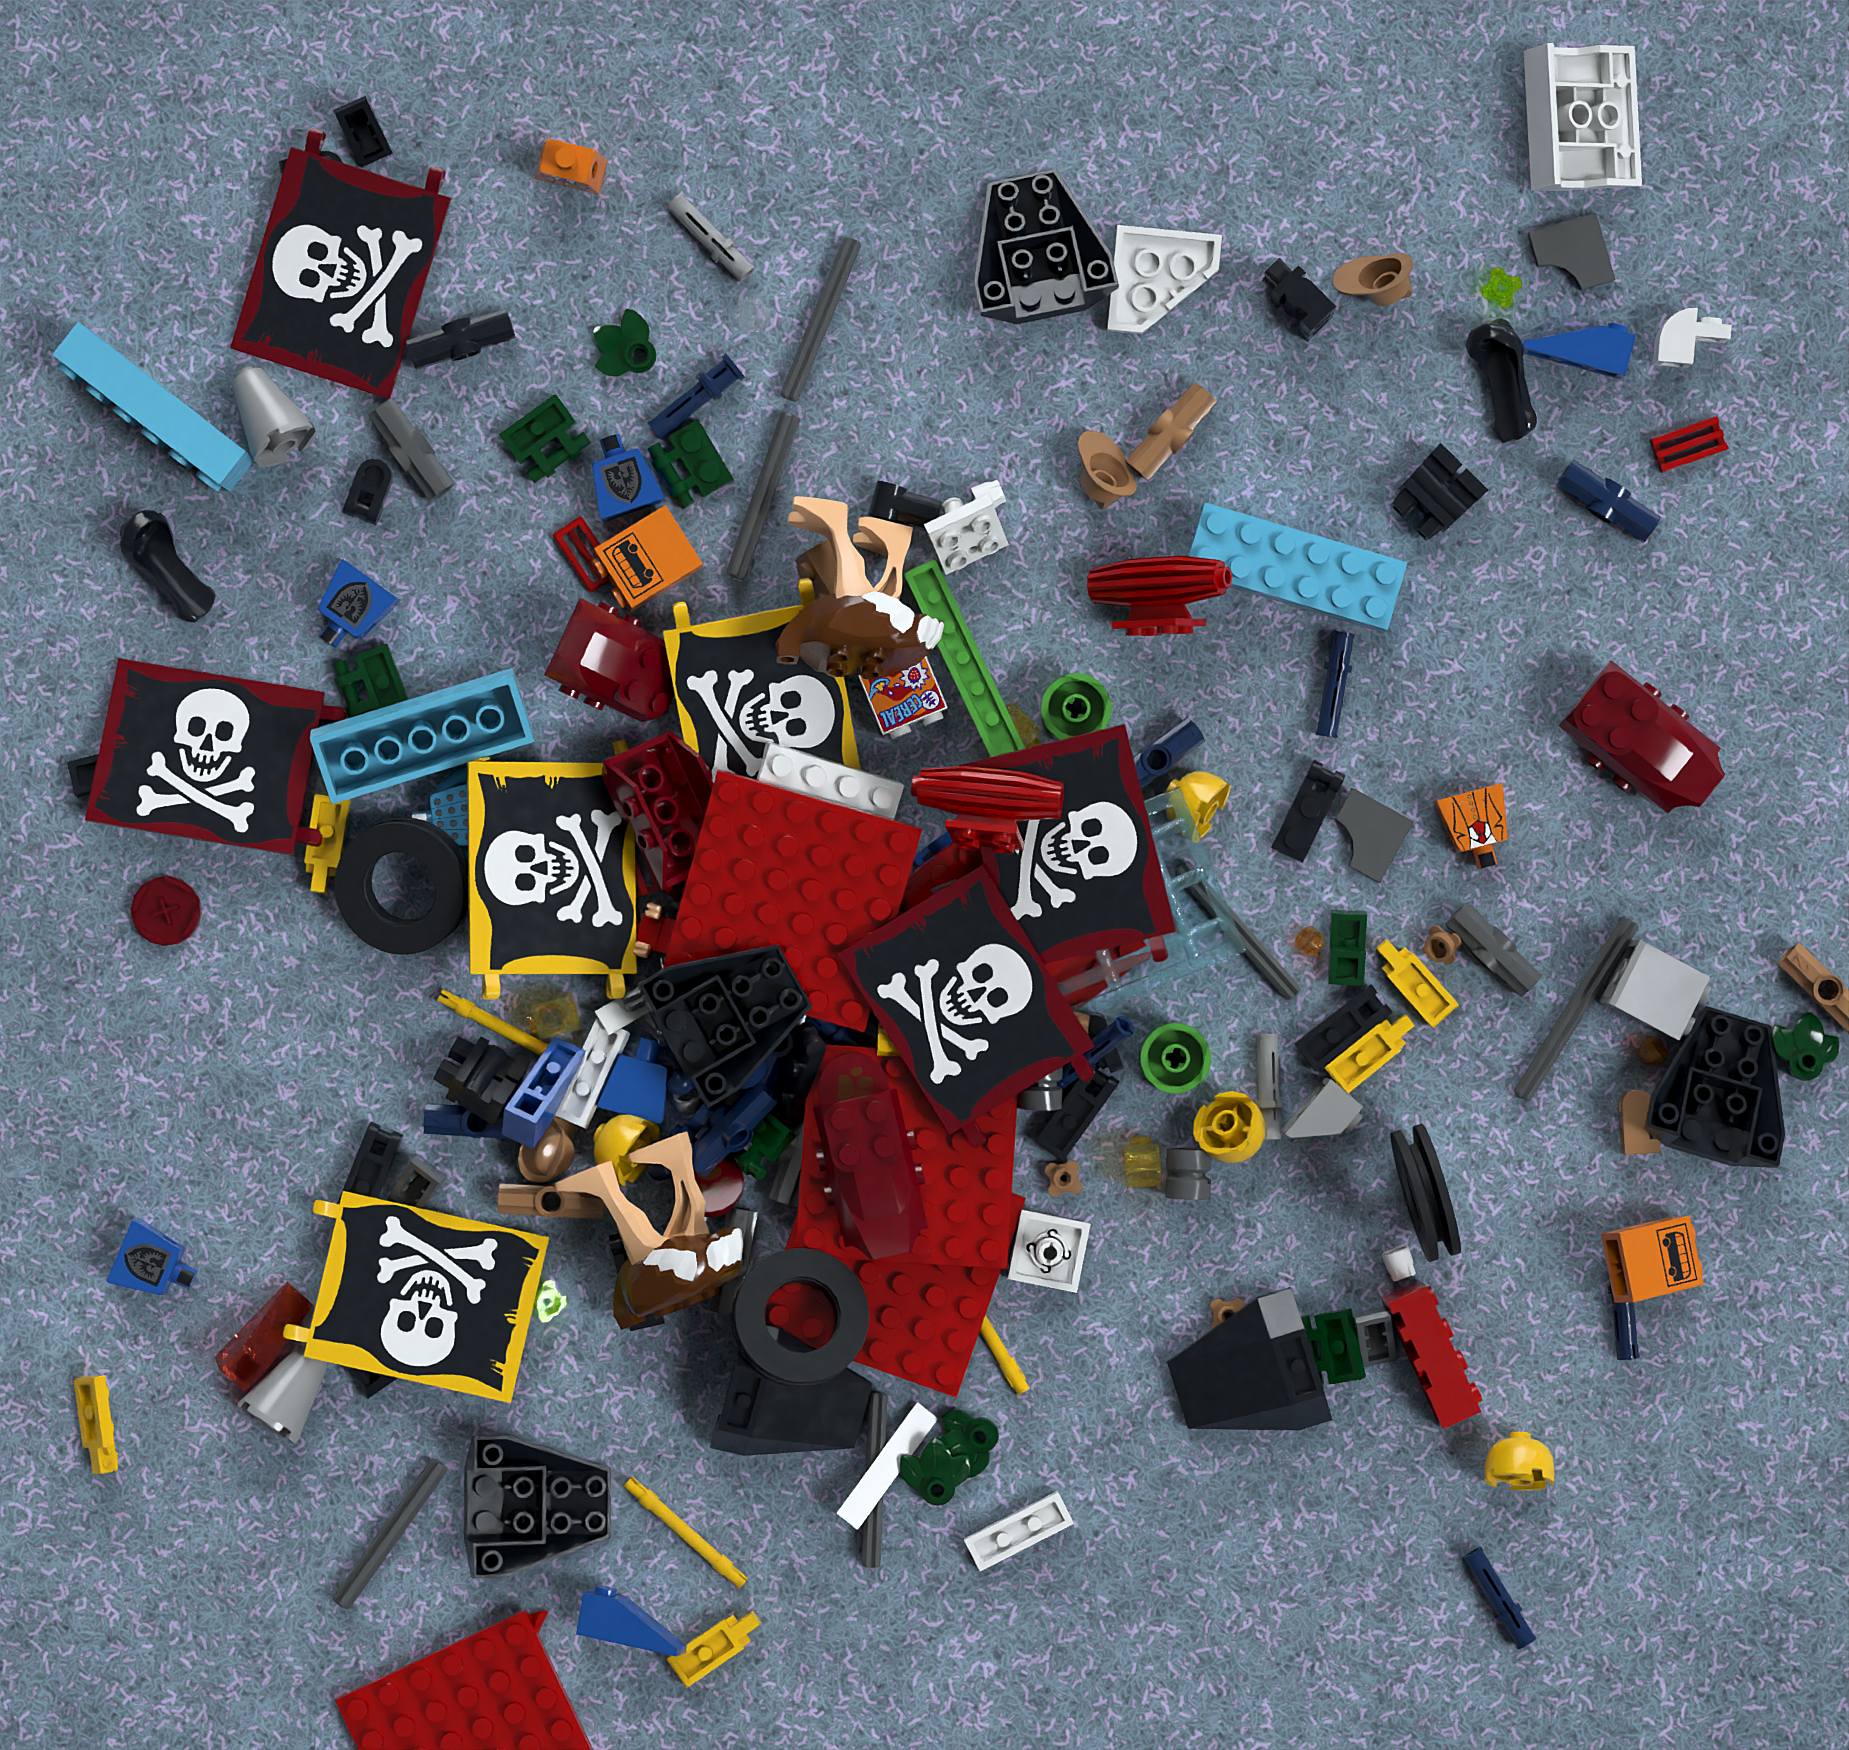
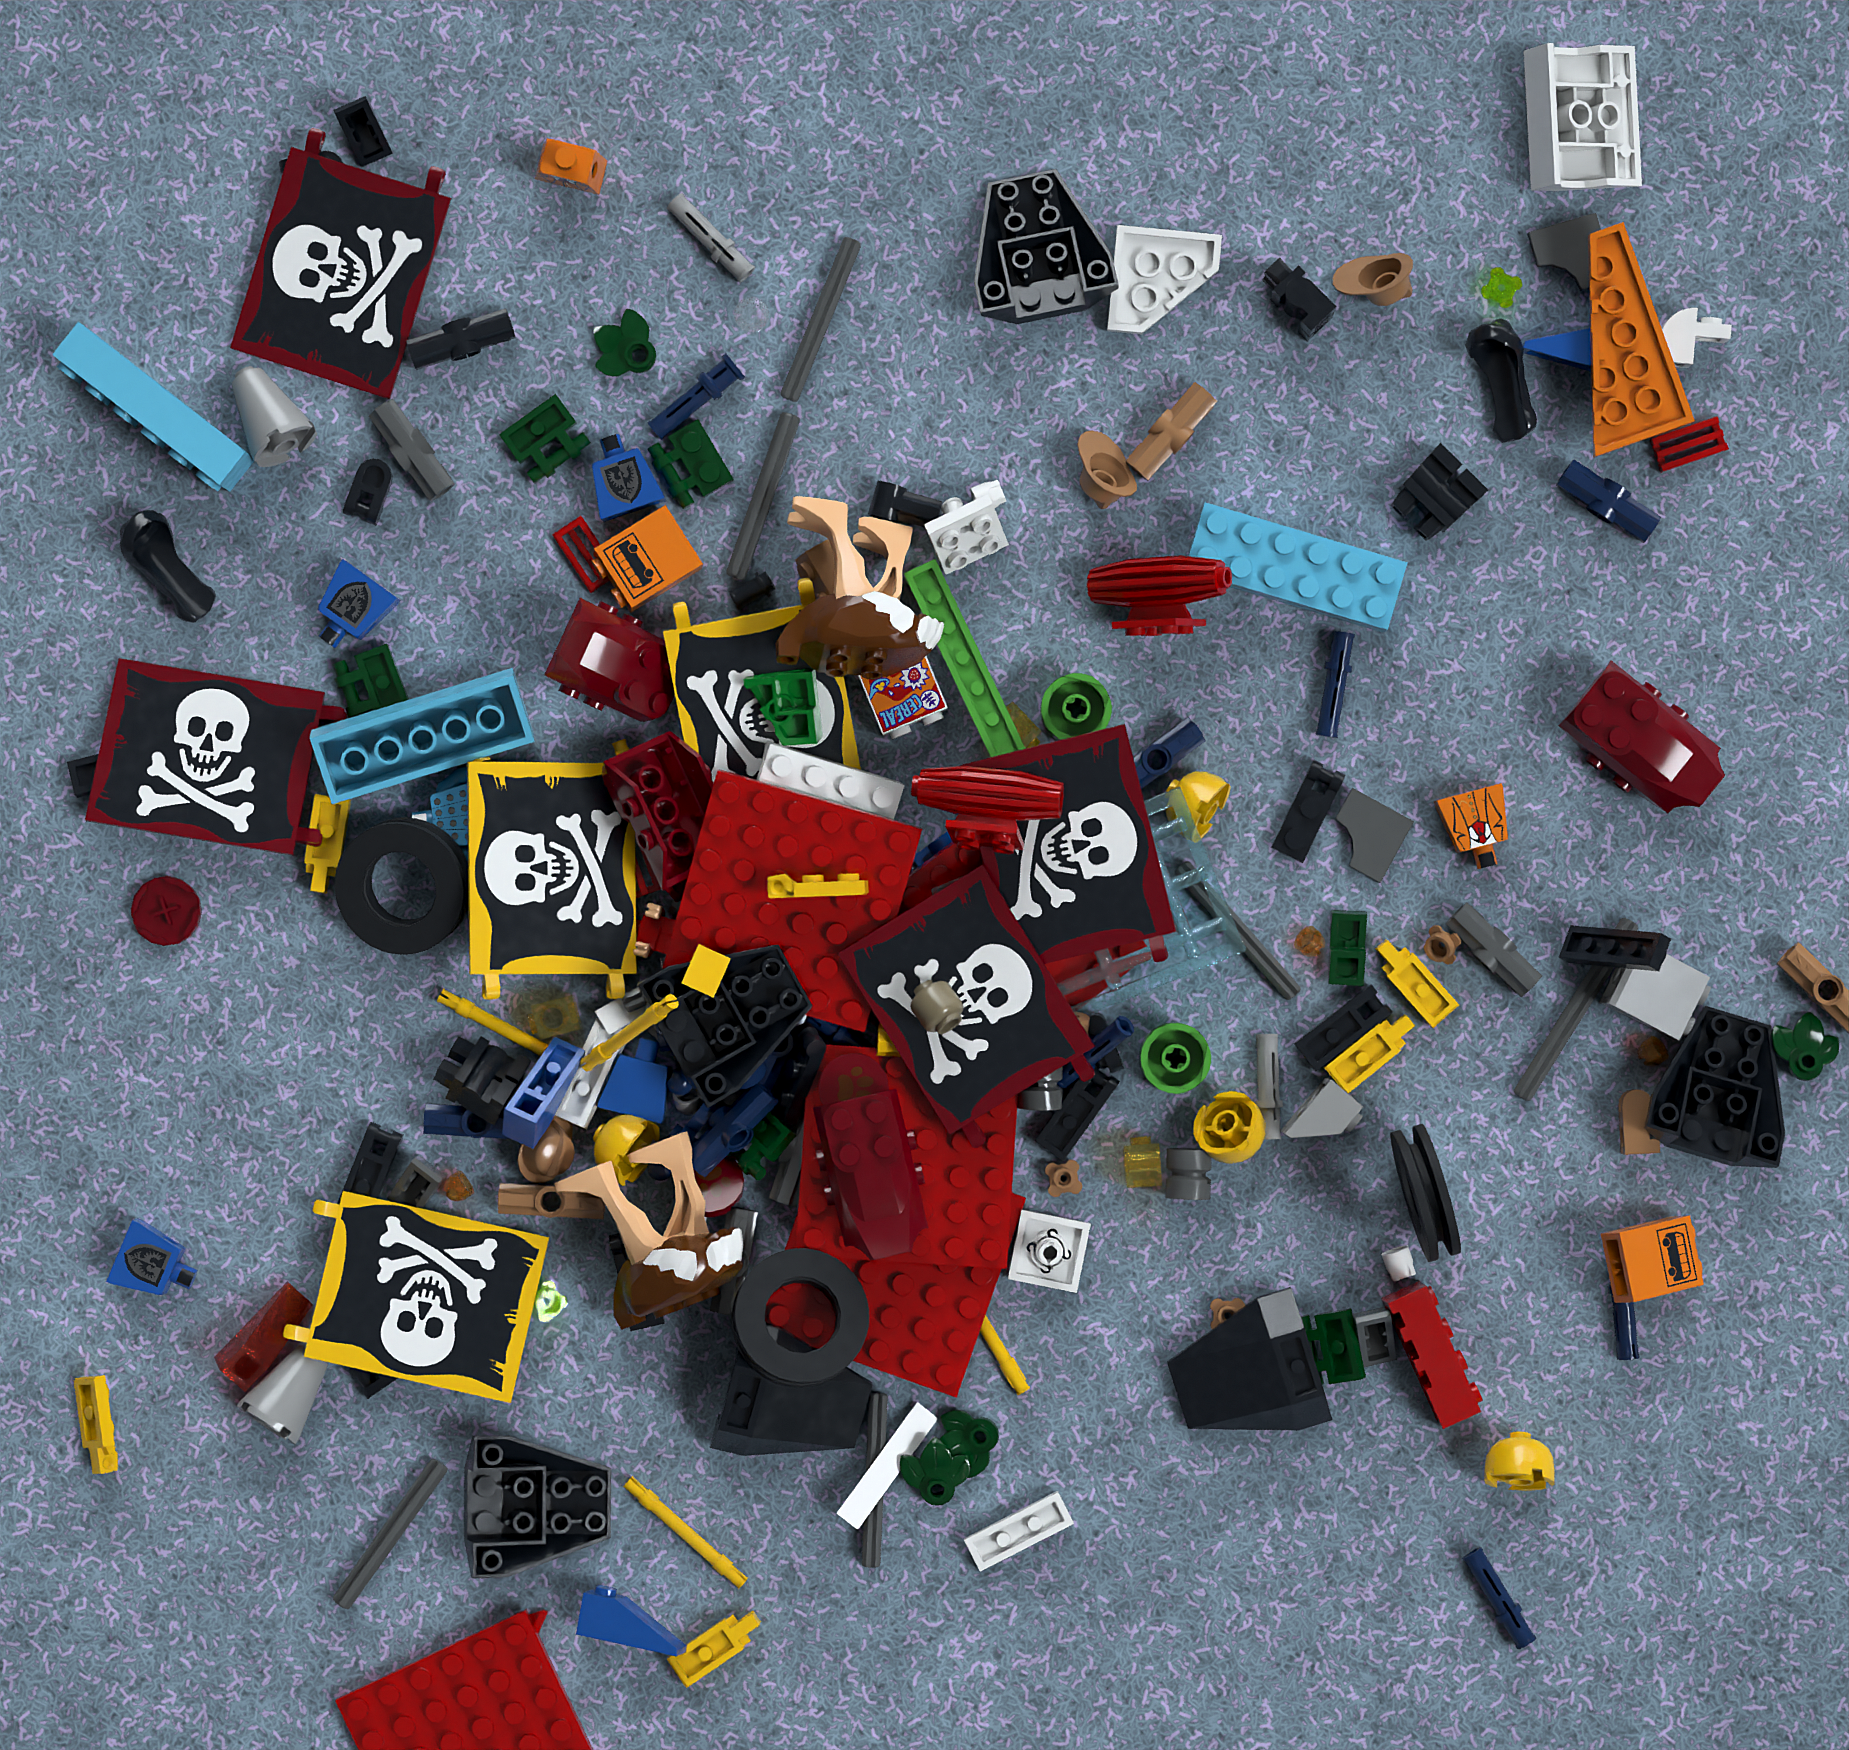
none -> clear orange hinge [443,1170,474,1202]
none -> yellow piece [580,994,678,1071]
none -> yellow sticker [681,944,731,998]
none -> black pin [729,571,776,611]
none -> green slope [743,669,823,746]
none -> yellow hinge [768,873,869,898]
none -> dark tan head [910,980,964,1034]
none -> black plate [1559,925,1671,972]
none -> orange wing [1588,222,1695,458]

